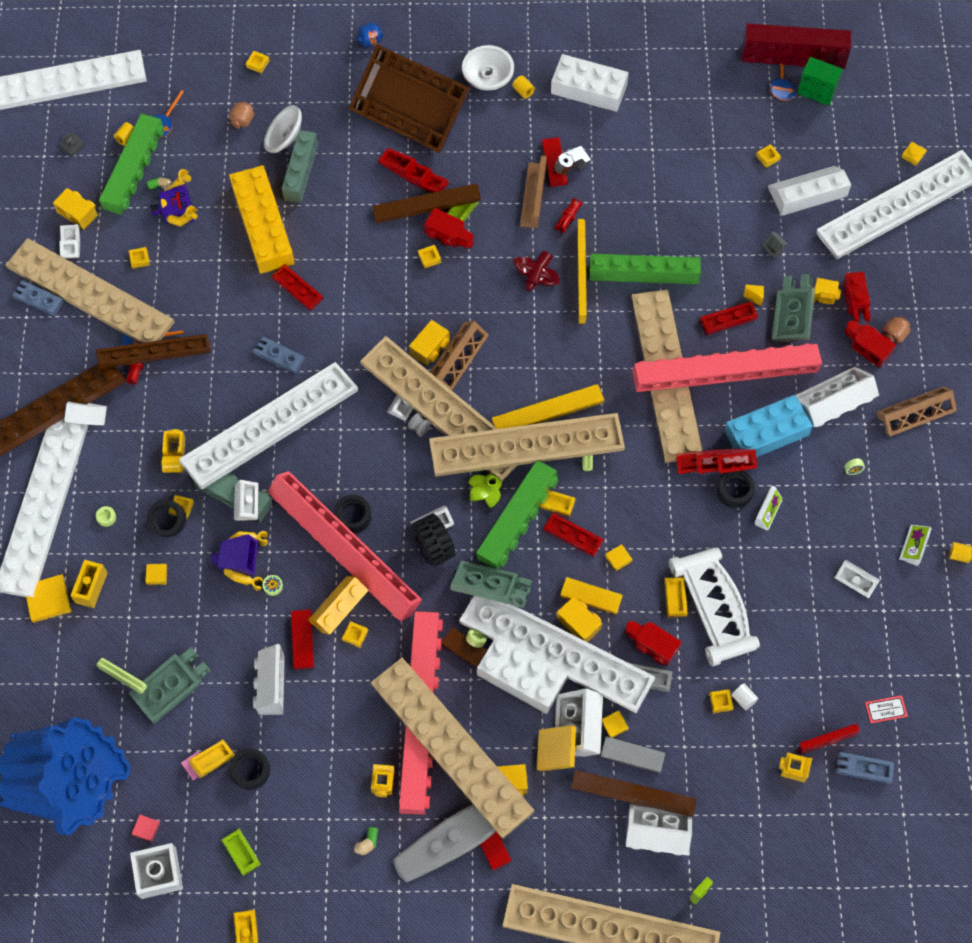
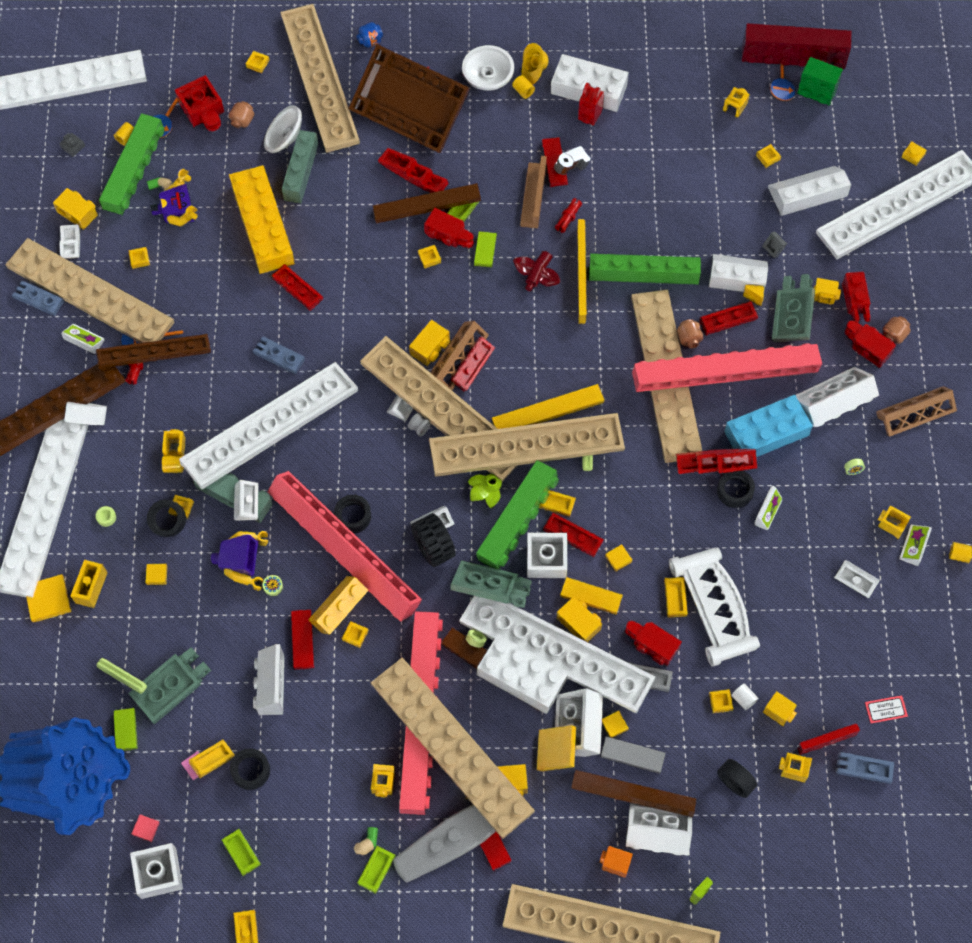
none -> slope [61,324,105,354]
none -> lime tile [114,708,138,751]
none -> red brick [175,75,225,131]
none -> tan plate [281,4,360,153]
none -> lime tile [357,846,396,894]
none -> tile [451,336,495,392]
none -> lime tile [474,231,497,267]
none -> yellow piece [521,43,549,85]
none -> white brick [527,533,567,578]
none -> red hinge [578,83,604,126]
none -> orange brick [599,846,633,878]
none -> nougat head [677,319,703,348]
none -> white slope [709,254,768,292]
none -> black tyre [717,759,758,798]
none -> yellow window [723,87,750,118]
none -> yellow brick [763,691,797,726]
none -> yellow window [878,505,911,539]

